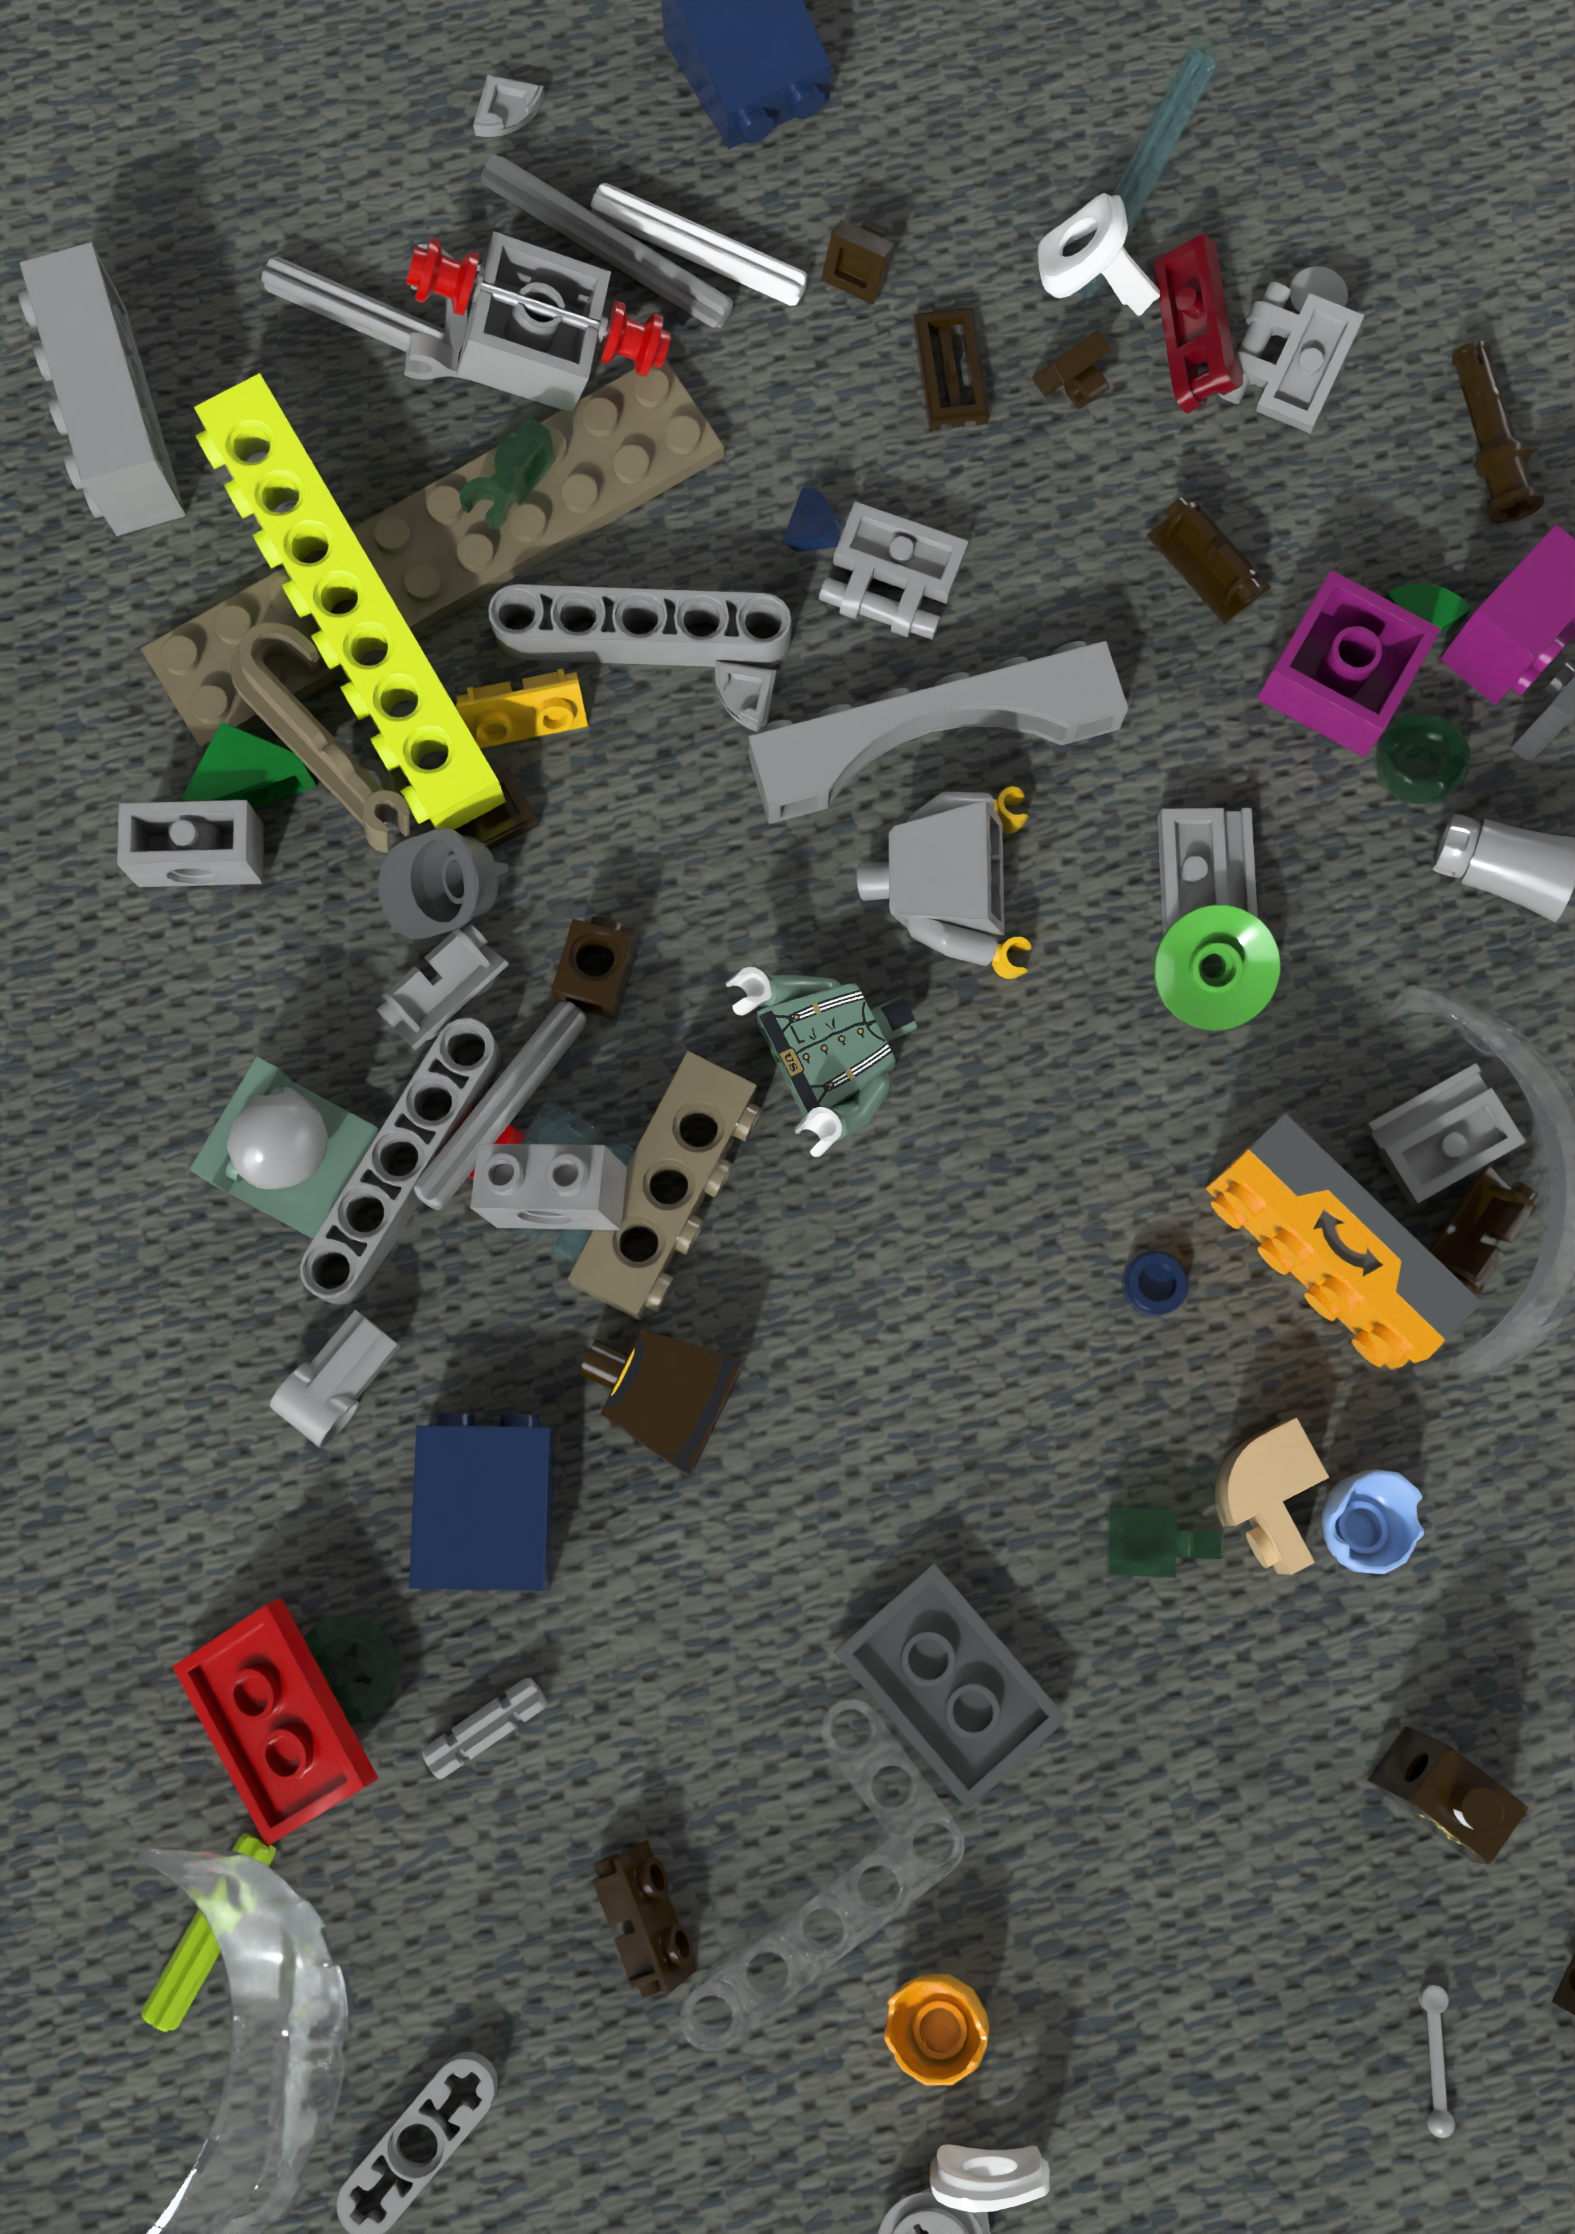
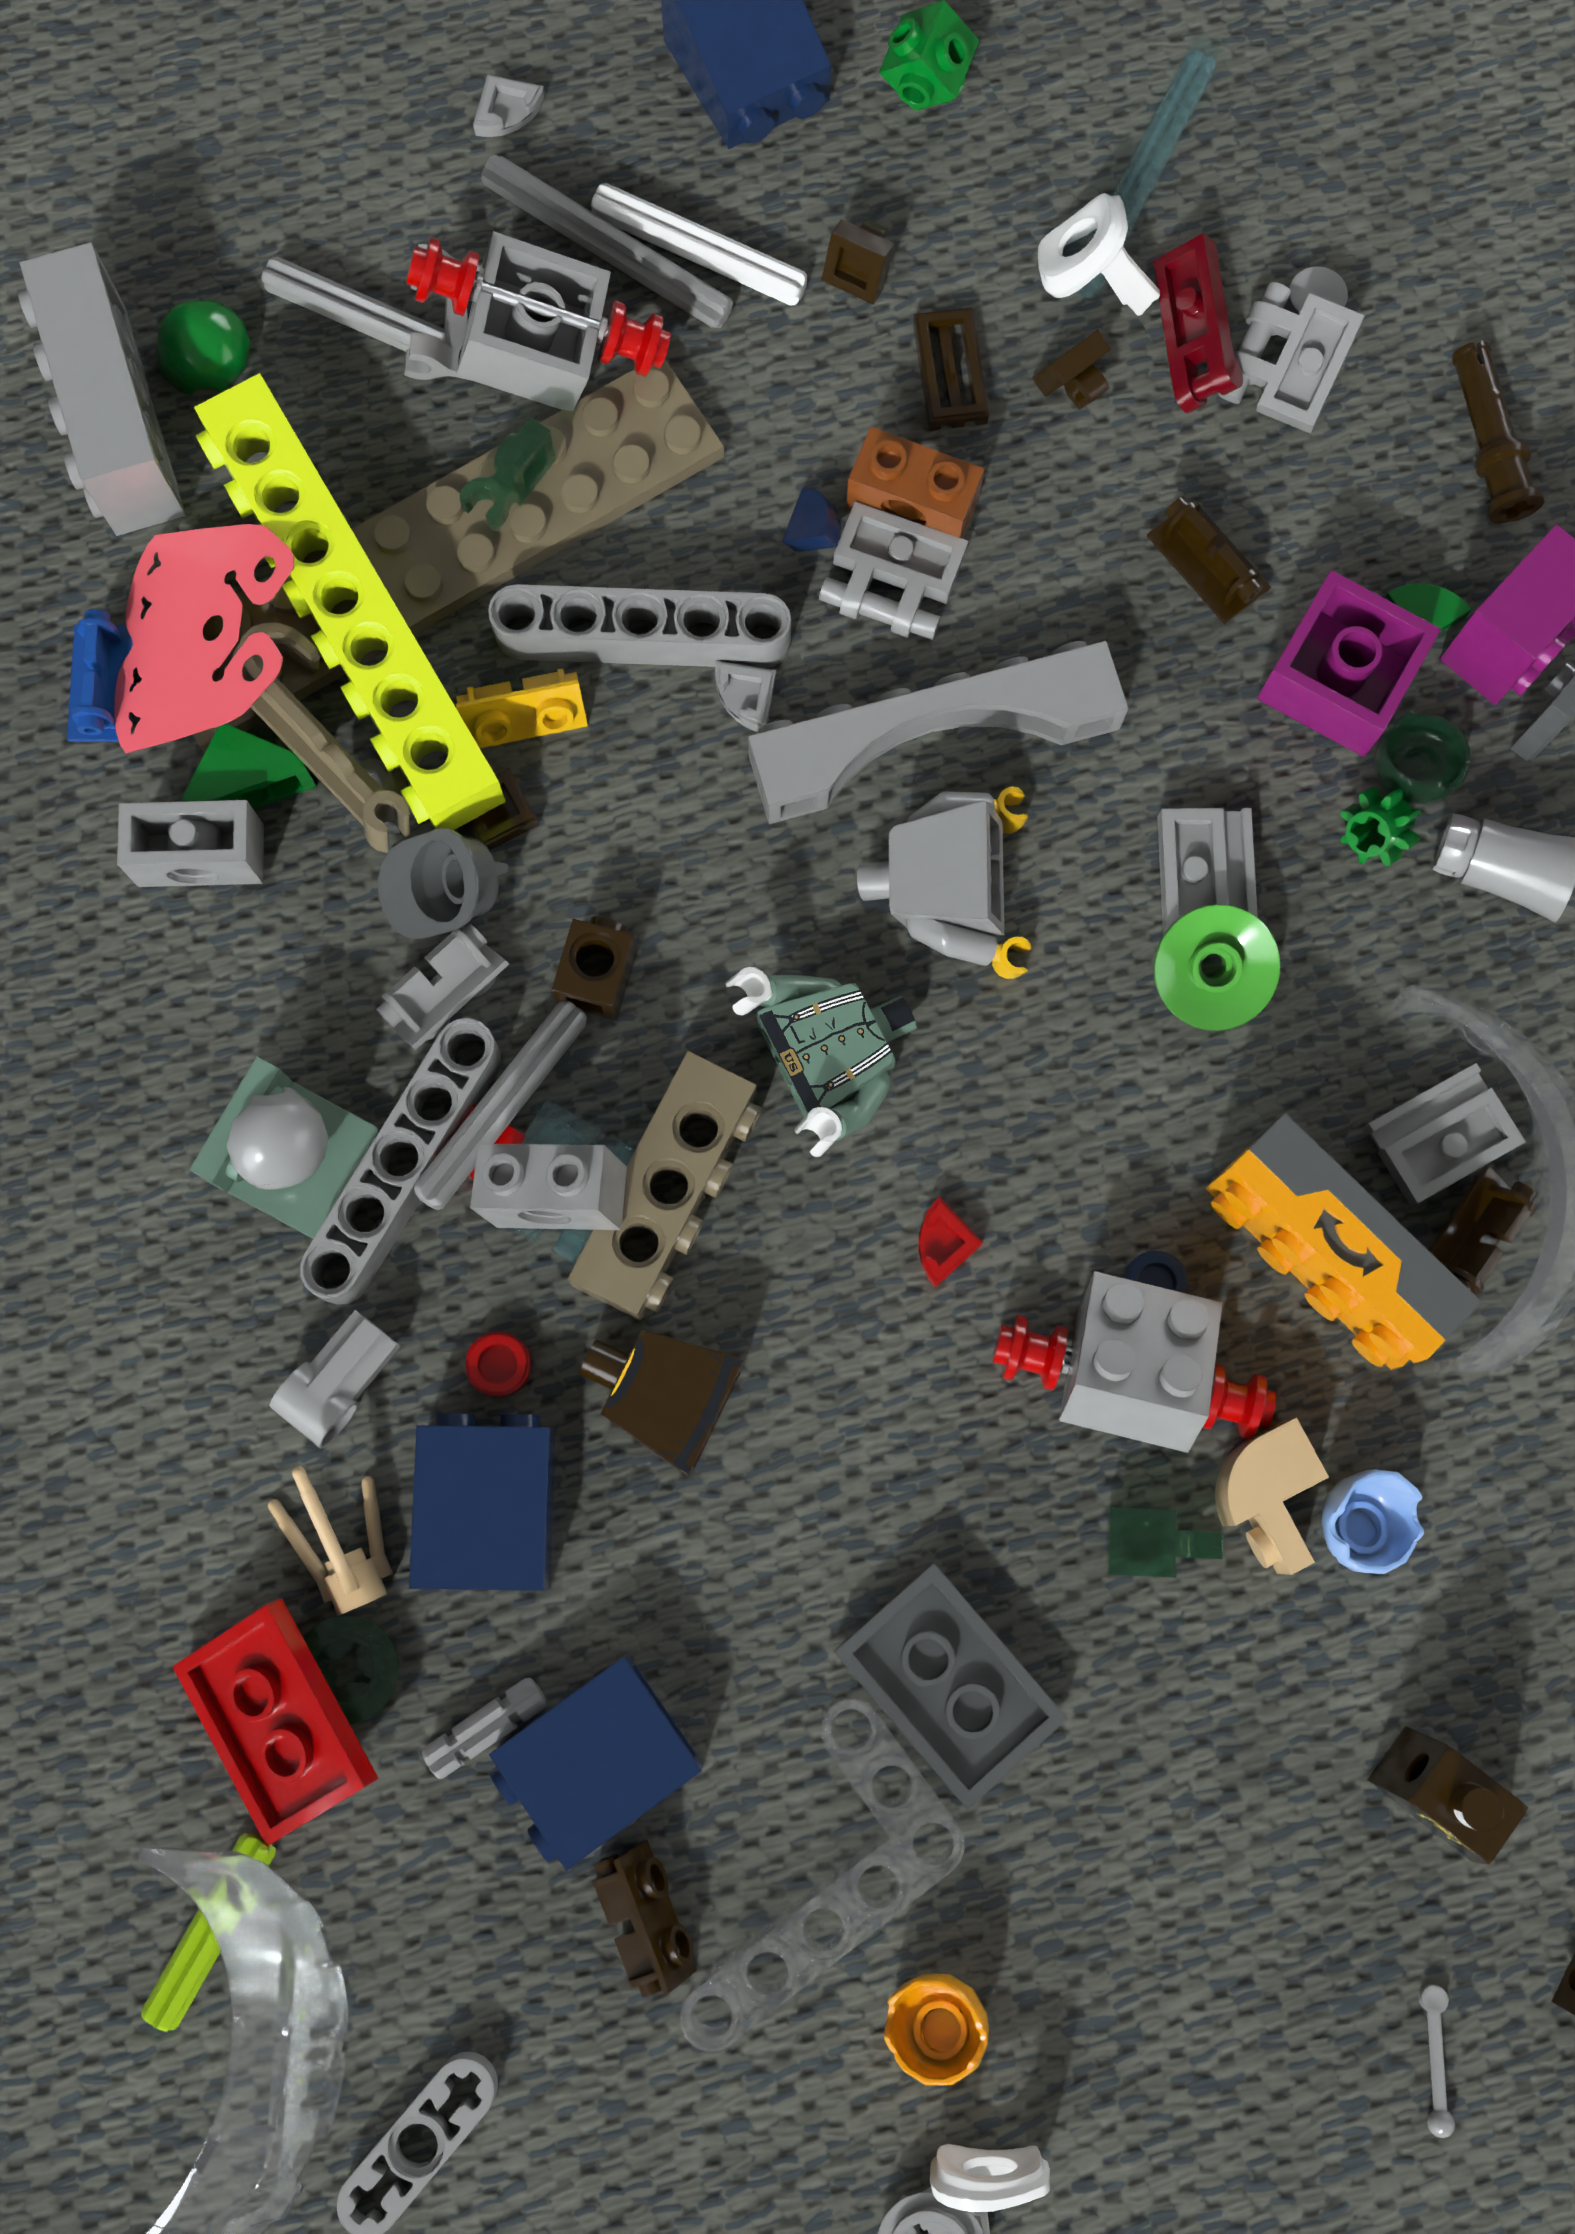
none -> blue hinge [67,609,134,742]
none -> coral piece [114,524,294,754]
none -> green hair [156,300,251,395]
none -> tan plant [268,1466,393,1616]
none -> red tile [465,1331,532,1398]
none -> dark blue brick [489,1654,704,1871]
none -> dark orange brick [846,426,985,539]
none -> green brick [879,0,979,111]
none -> red tile [918,1196,983,1288]
none -> light grey brick [992,1271,1276,1453]
none -> green gear [1340,786,1421,867]

